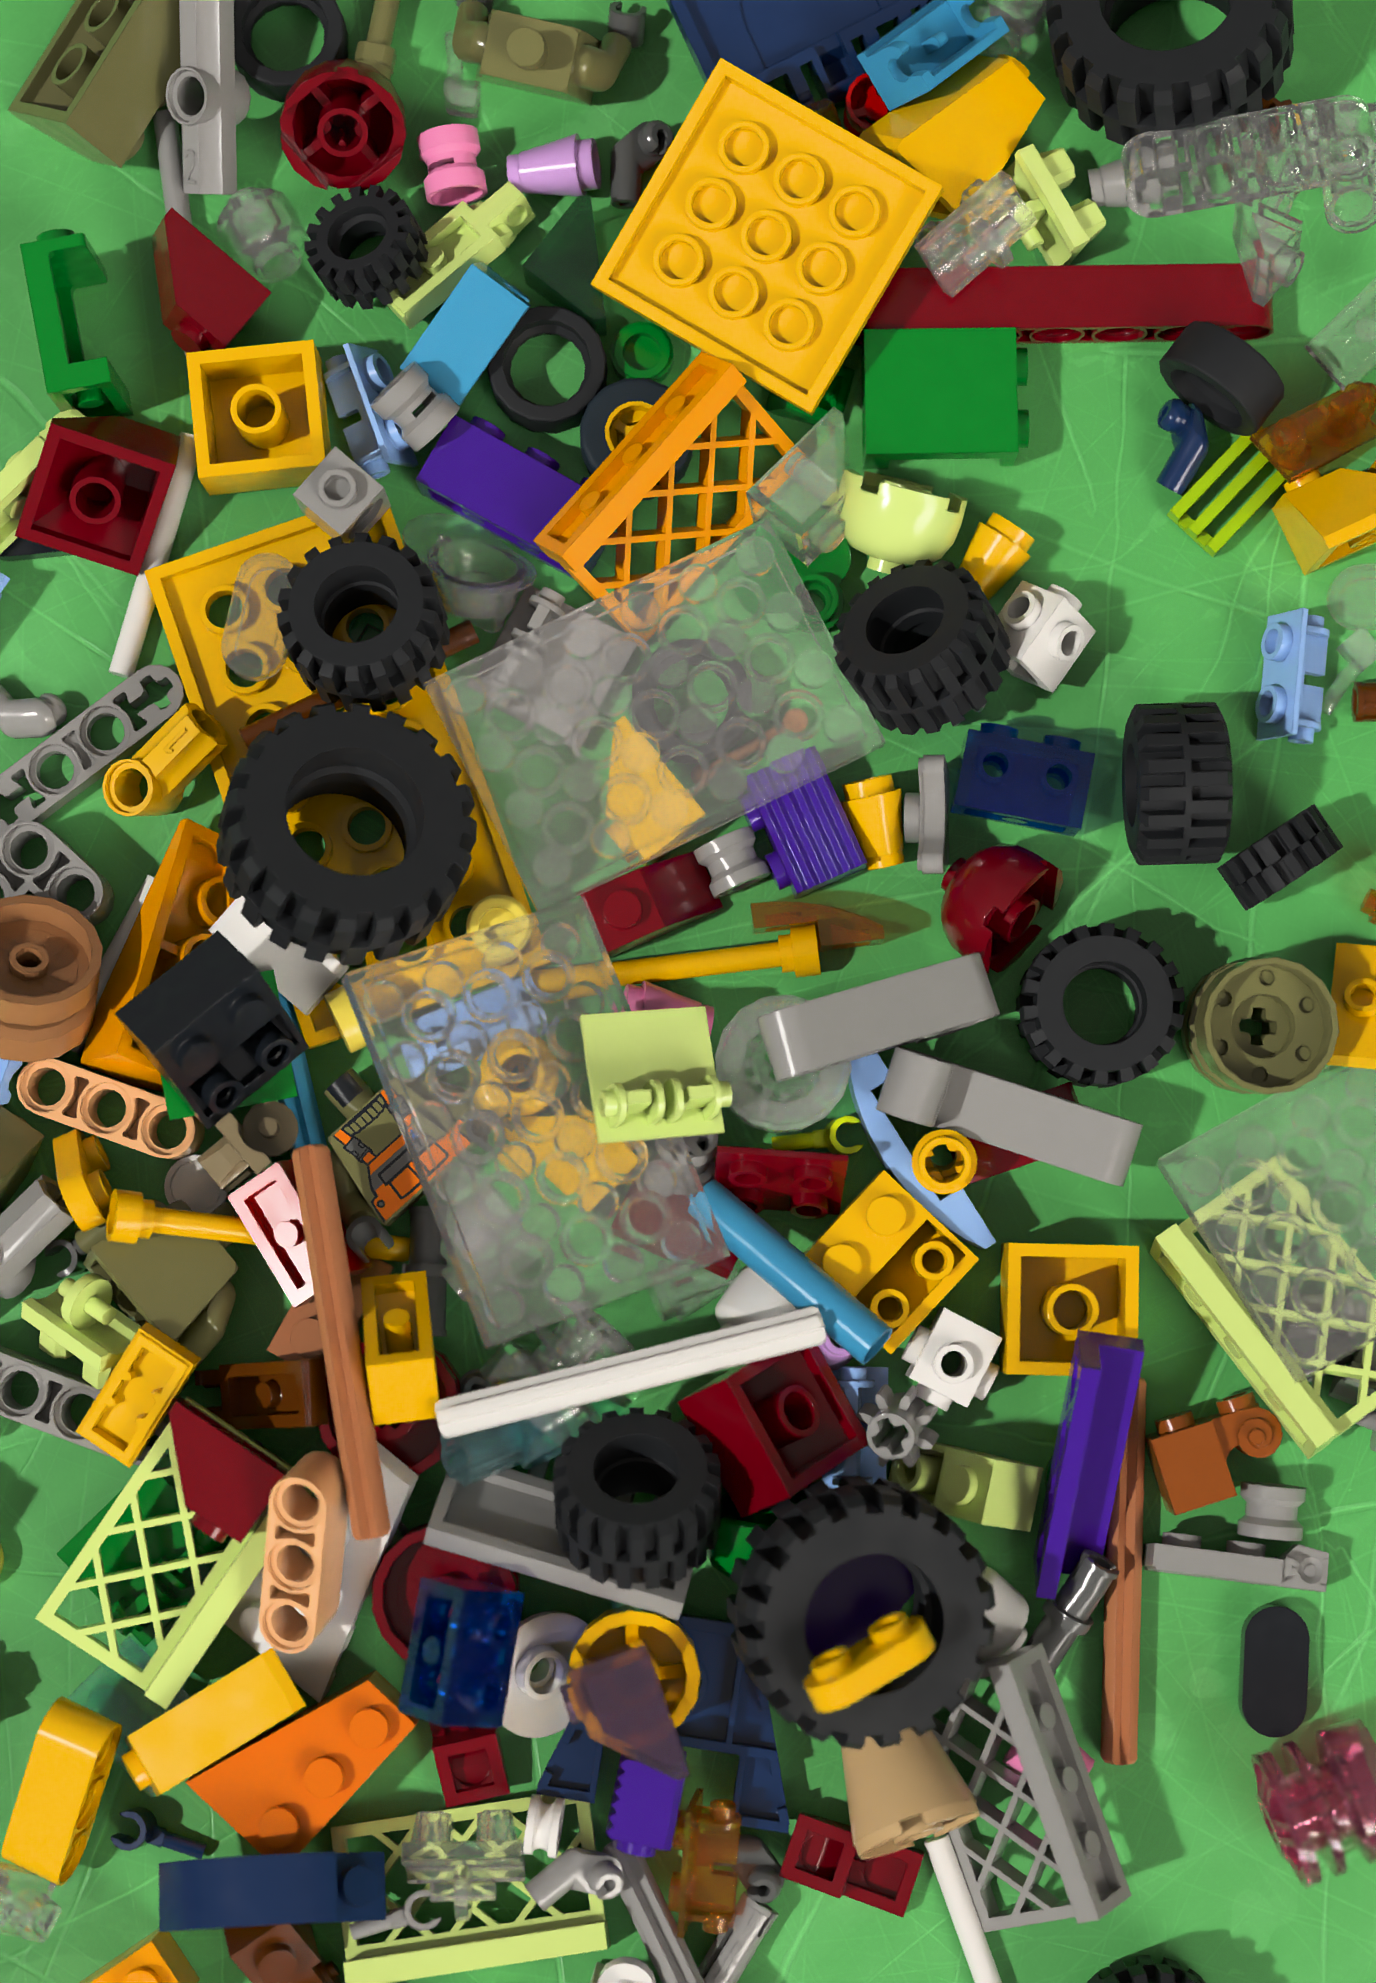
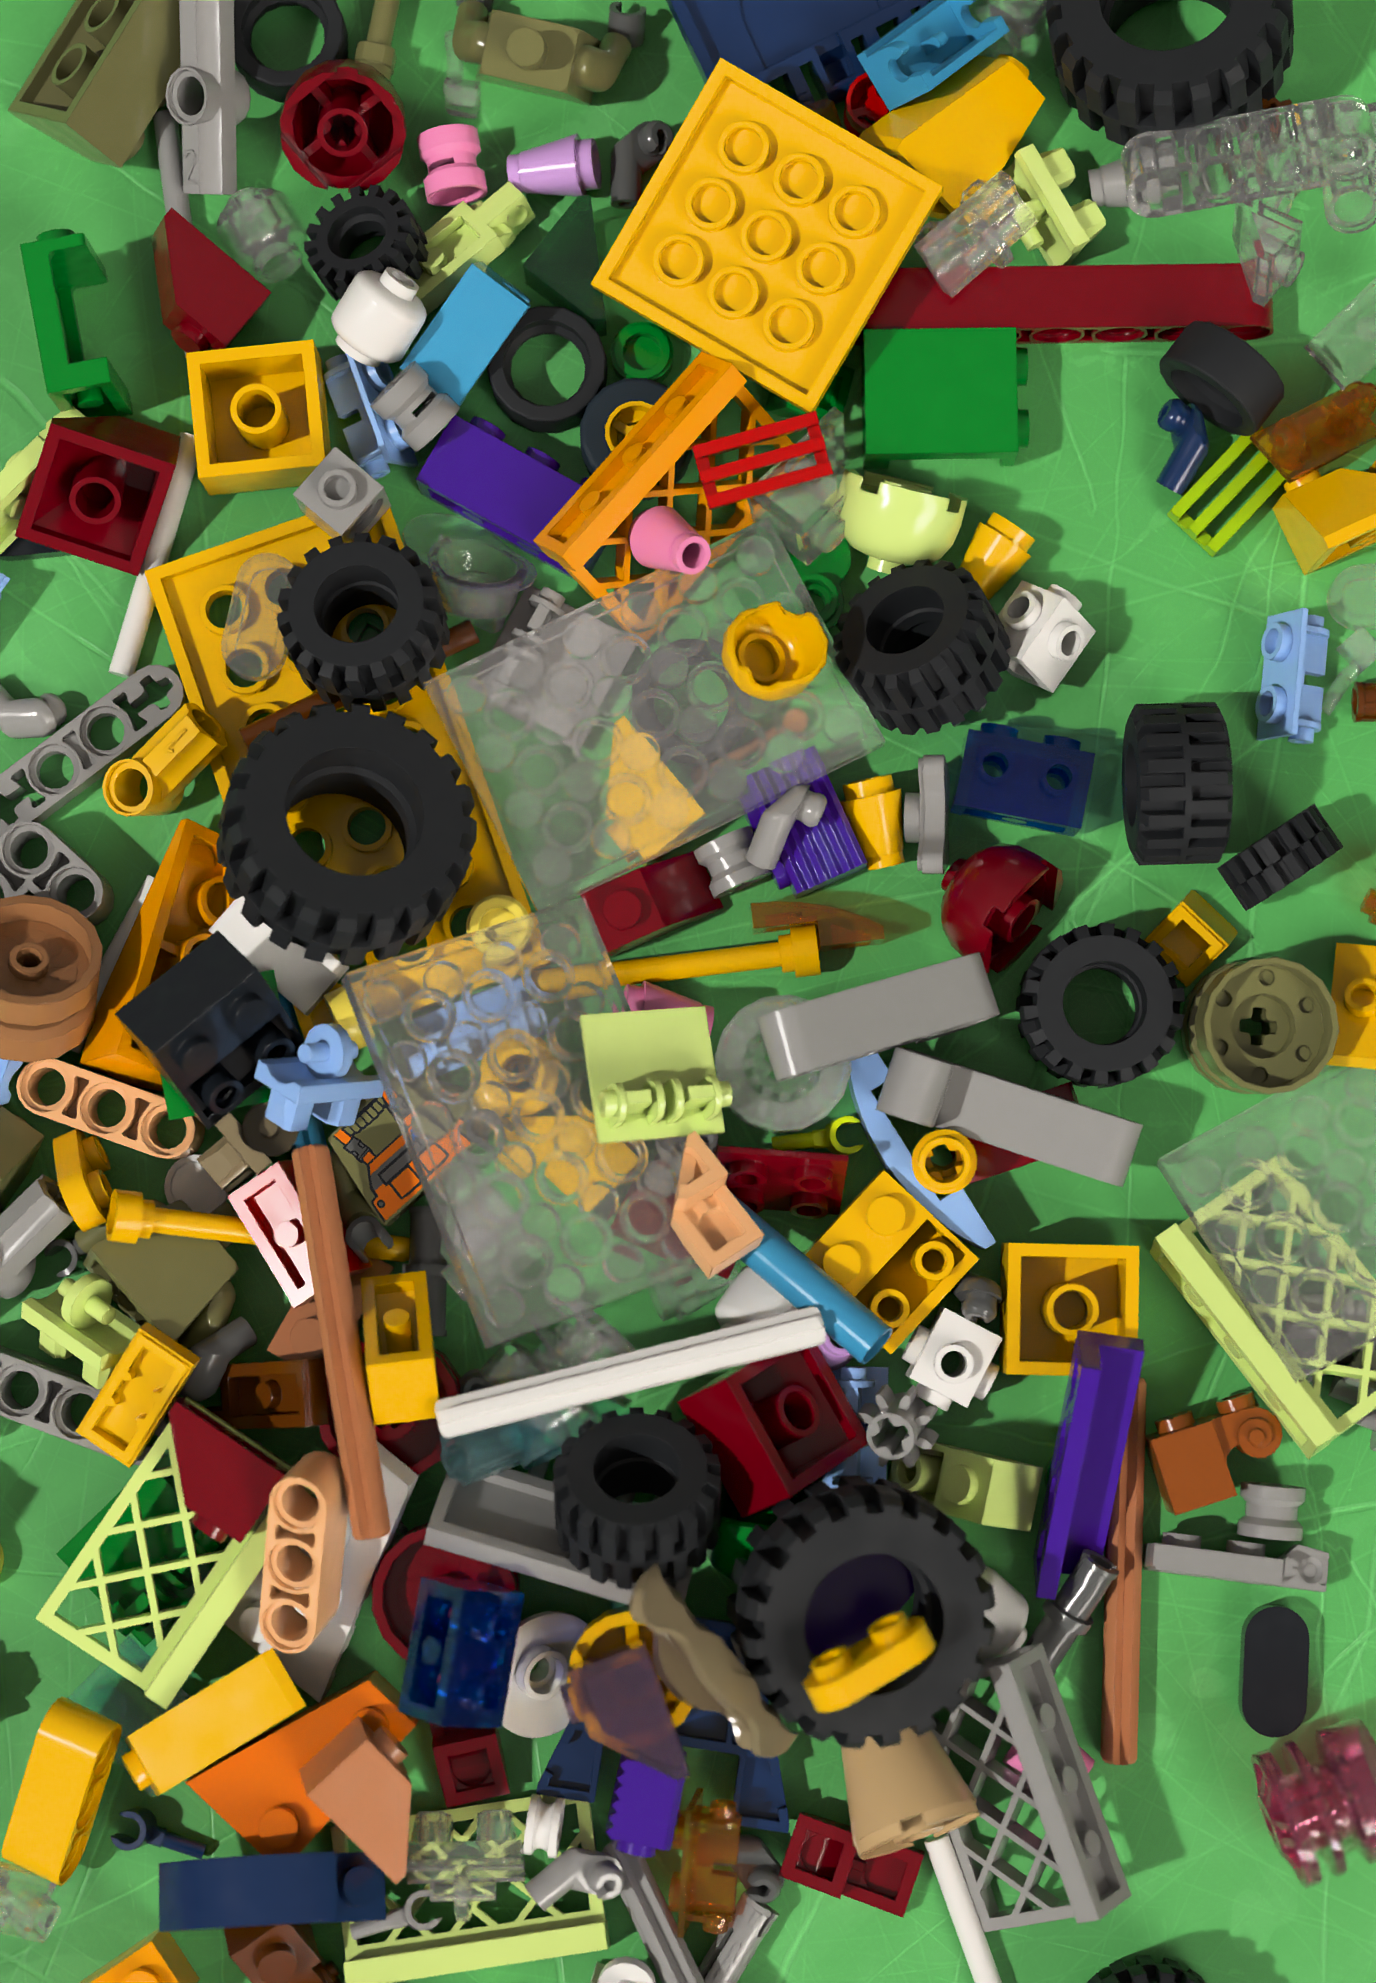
none -> dark grey arm [179,1316,257,1403]
none -> light blue hips [254,1023,387,1132]
none -> nougat slope [299,1716,412,1884]
none -> white head [331,267,427,367]
none -> bright pink cone [628,506,711,574]
none -> dark tan piece [629,1563,799,1758]
none -> light nougat slope [670,1131,764,1279]
none -> red tile [692,411,833,510]
none -> yellow hair [722,601,829,701]
none -> light grey arm [746,784,828,870]
none -> dark grey arm [951,1272,1002,1323]
none -> yellow slope [1144,890,1238,987]

